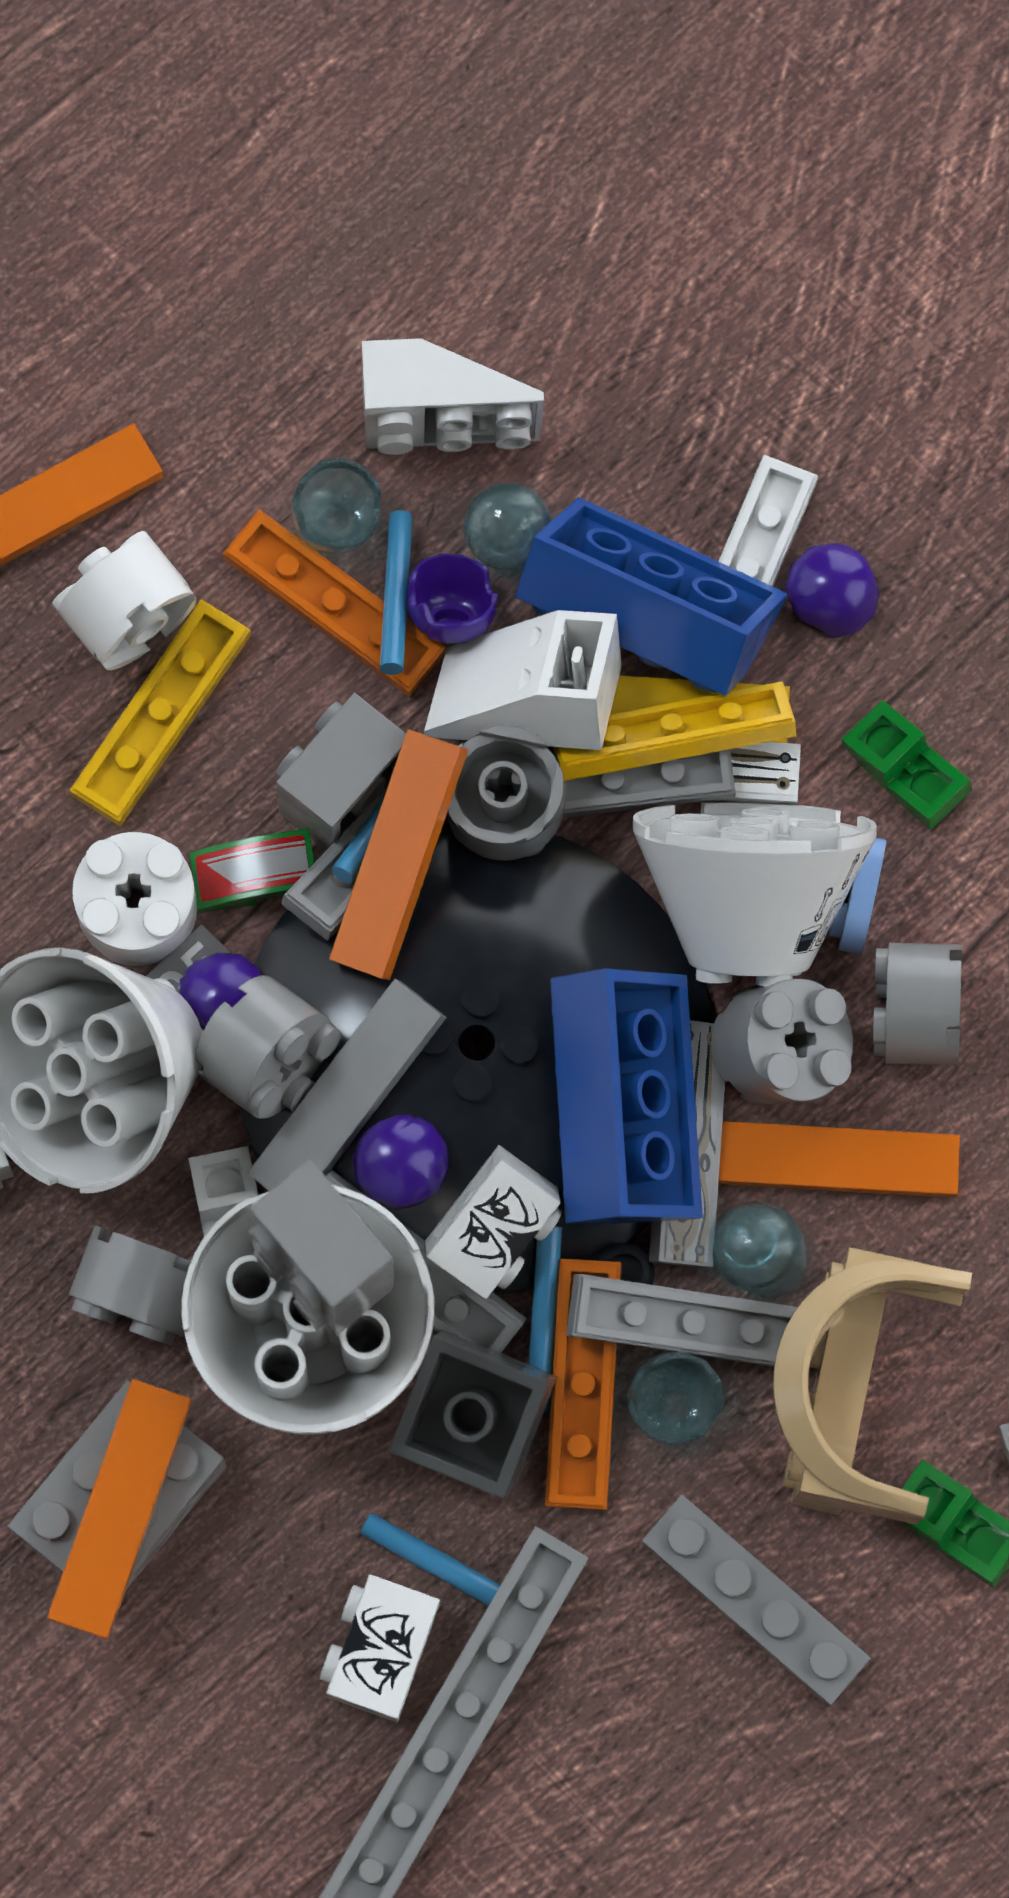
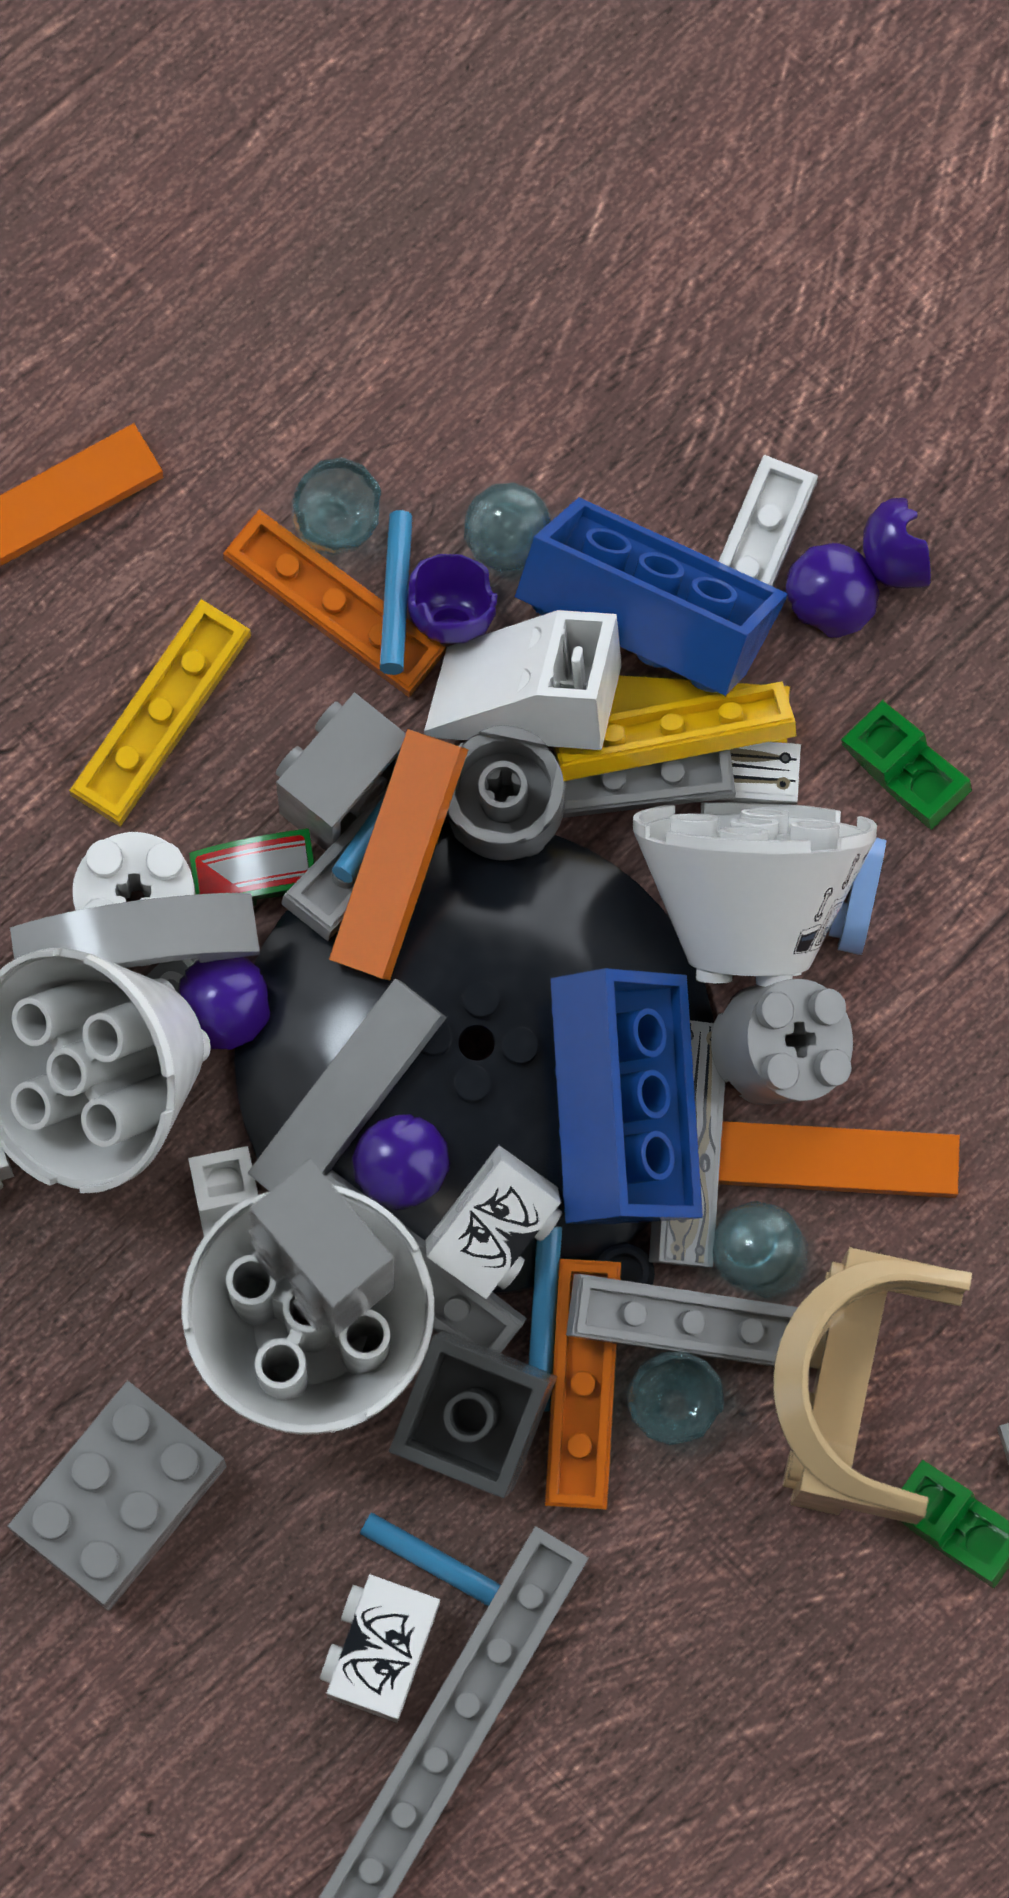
orange tile [47,1379,192,1640] -> none
white brick [52,531,196,670] -> none
light grey brick [68,1225,191,1346] -> none
light grey brick [195,975,341,1119] -> none
white slope [362,338,544,455] -> none
light grey plate [641,1494,871,1707] -> none
light grey brick [873,942,962,1066] -> none
none -> light grey slope [10,893,260,968]
none -> dark purple hair [863,498,931,589]

